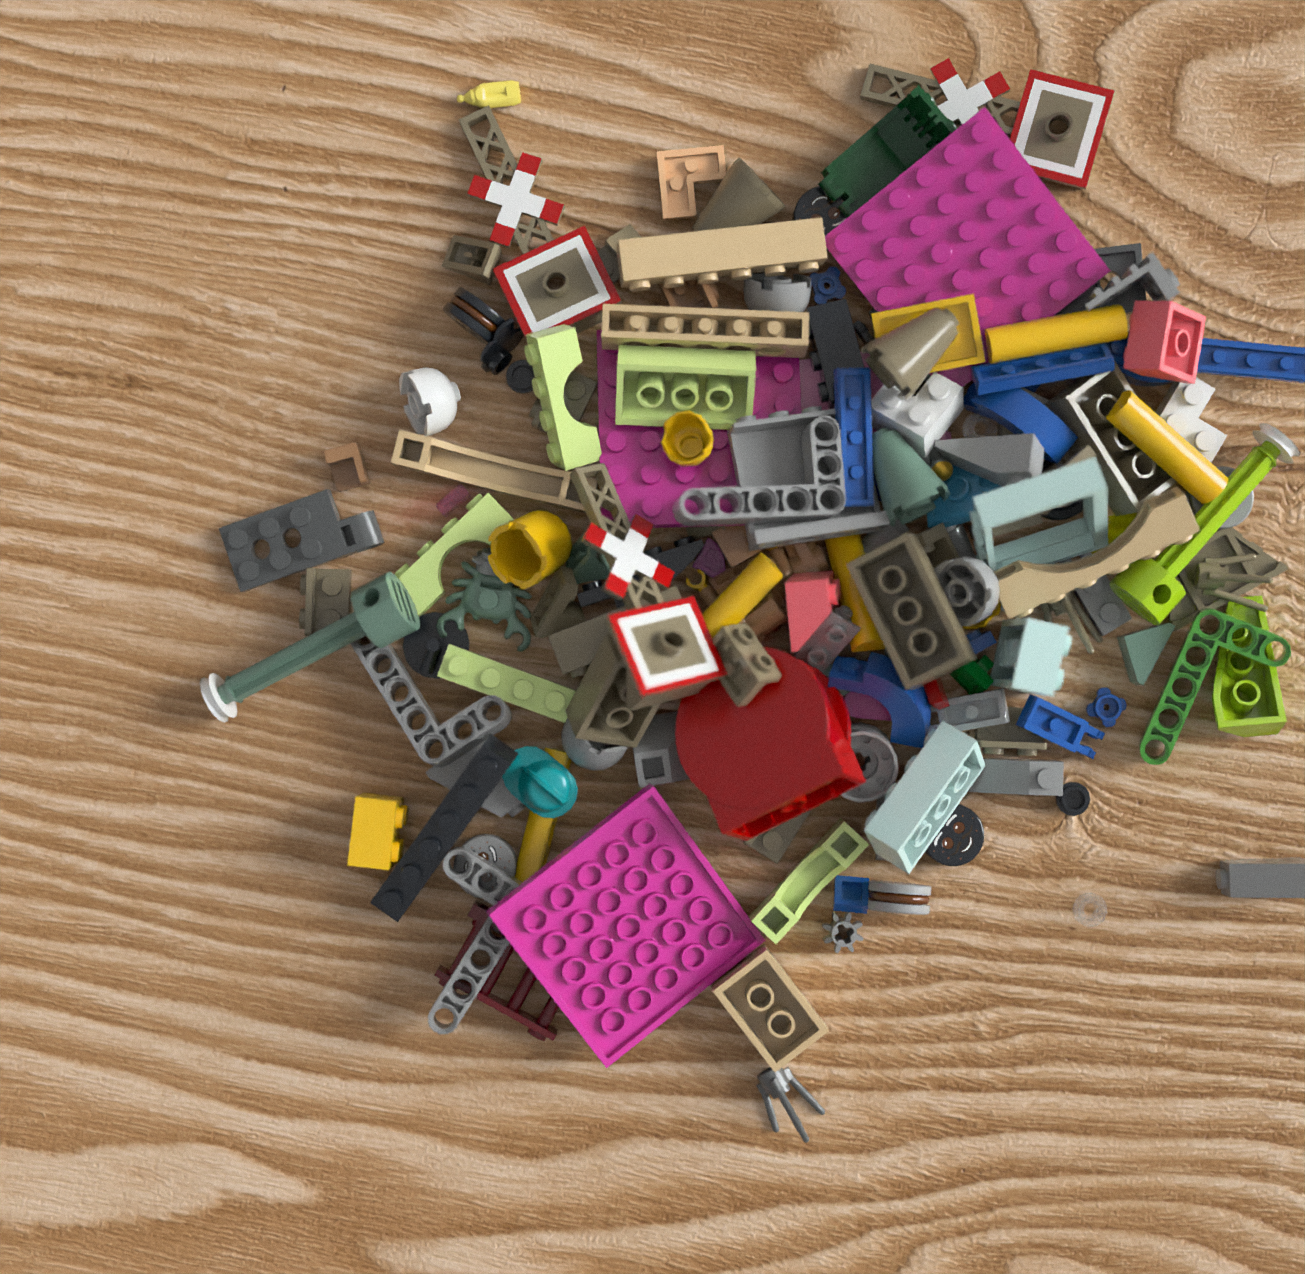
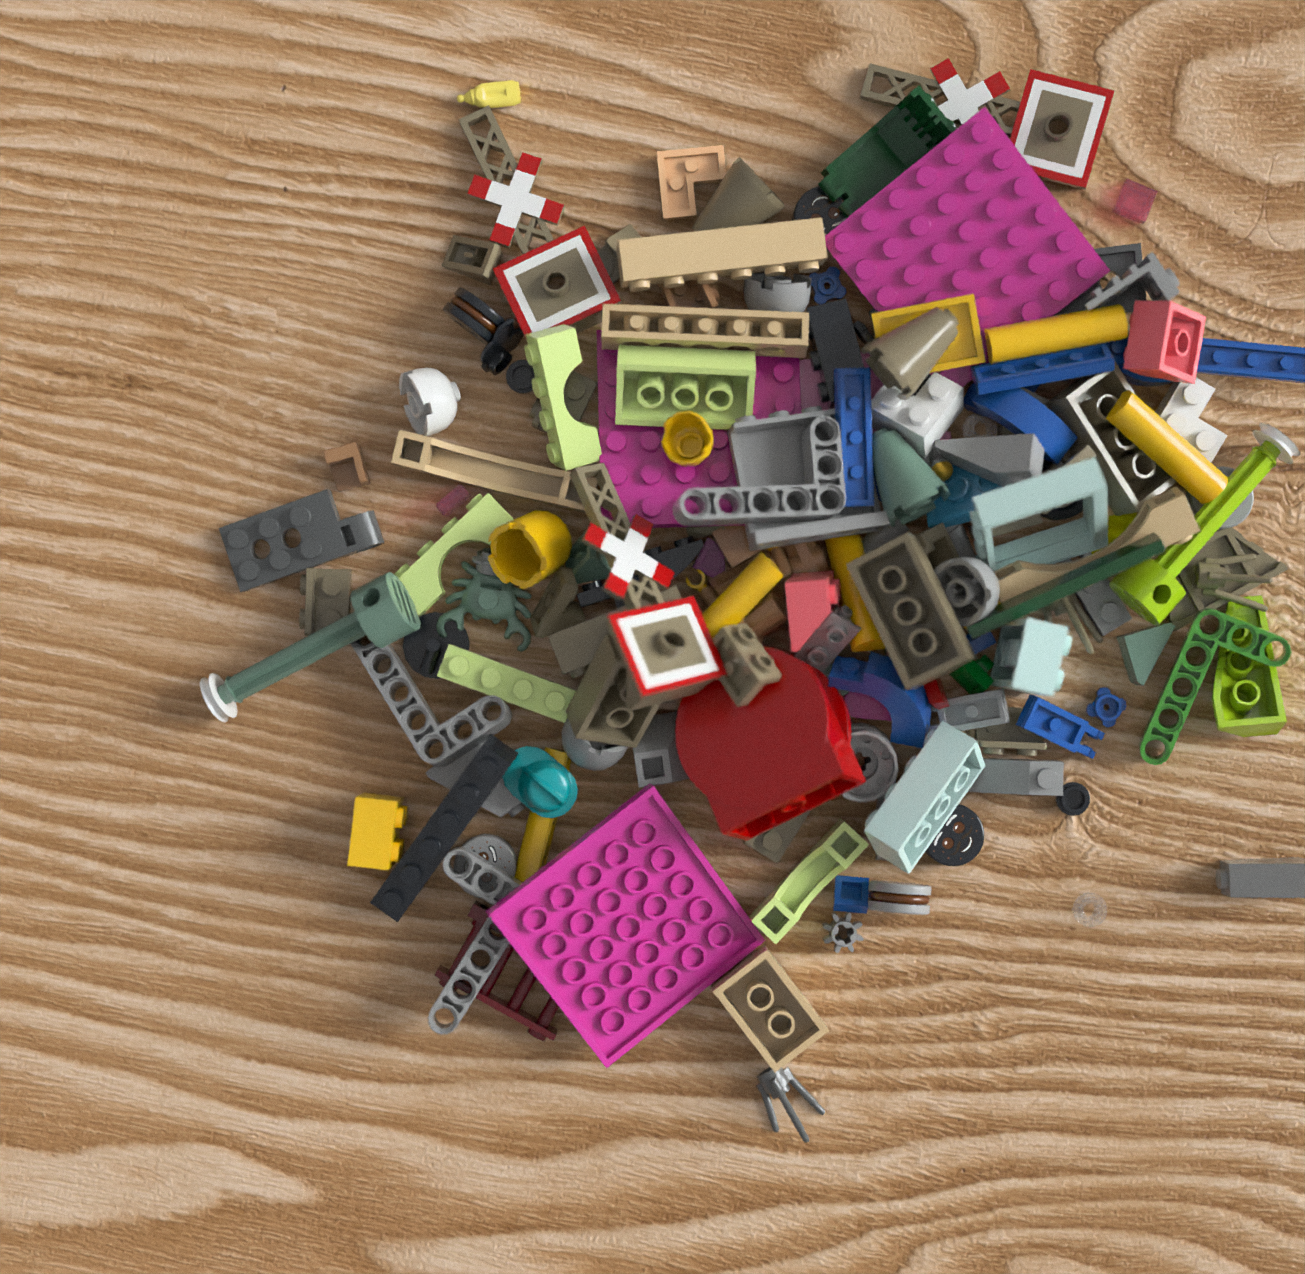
none -> dark green tile [966,533,1166,639]
none -> clear pink tile [1112,179,1158,224]

